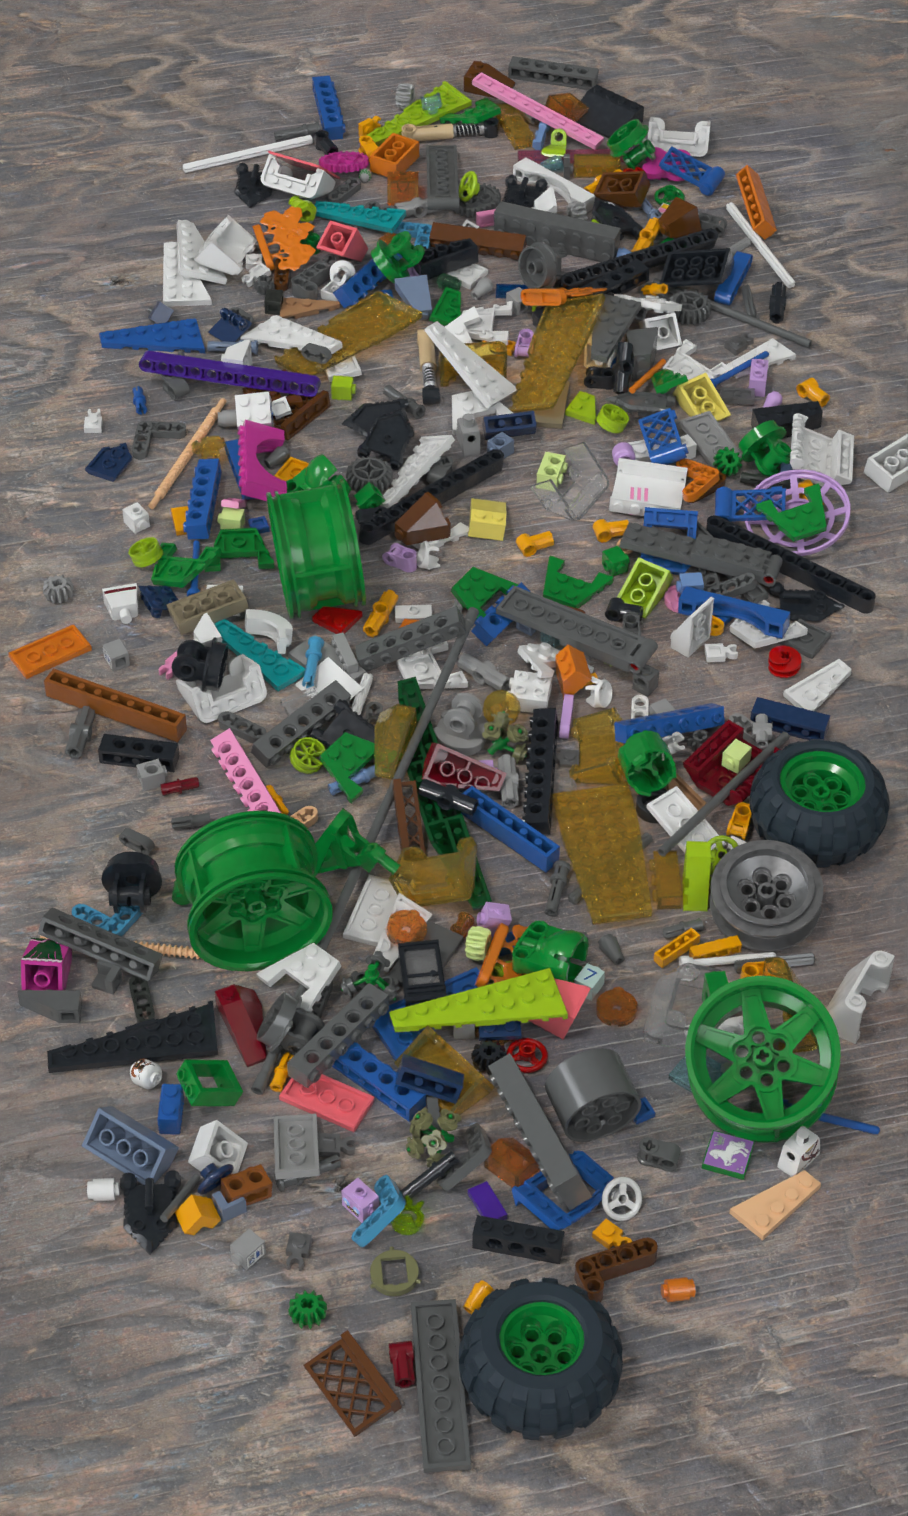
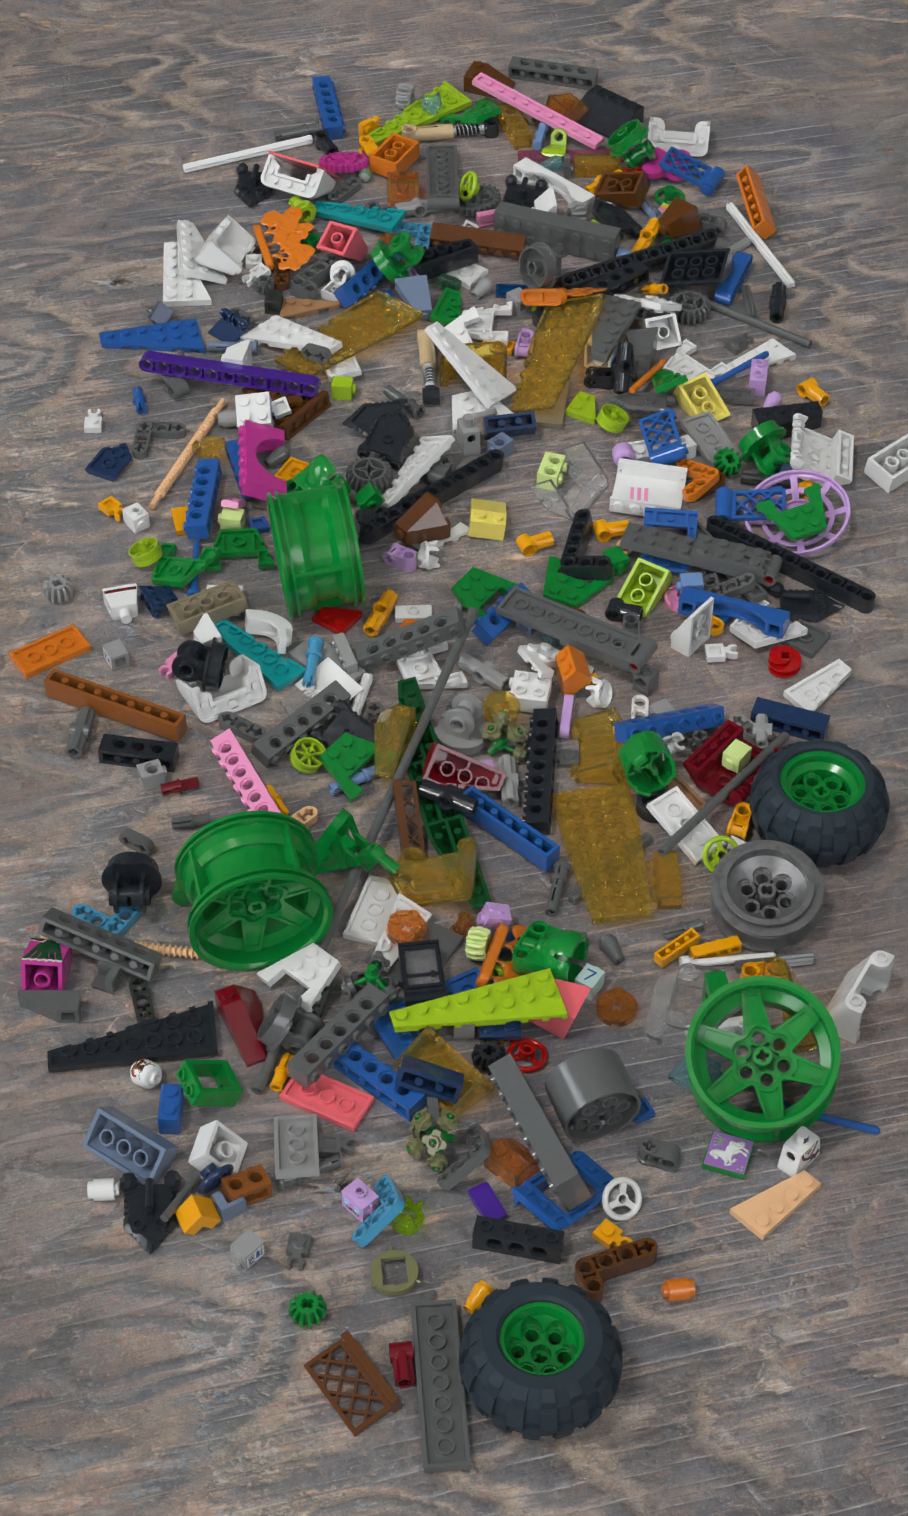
black pin [400,1151,460,1202] -> none
lime wedge [682,841,715,911] -> none
none -> light orange plate [97,496,124,522]
none -> black beam [560,508,613,580]

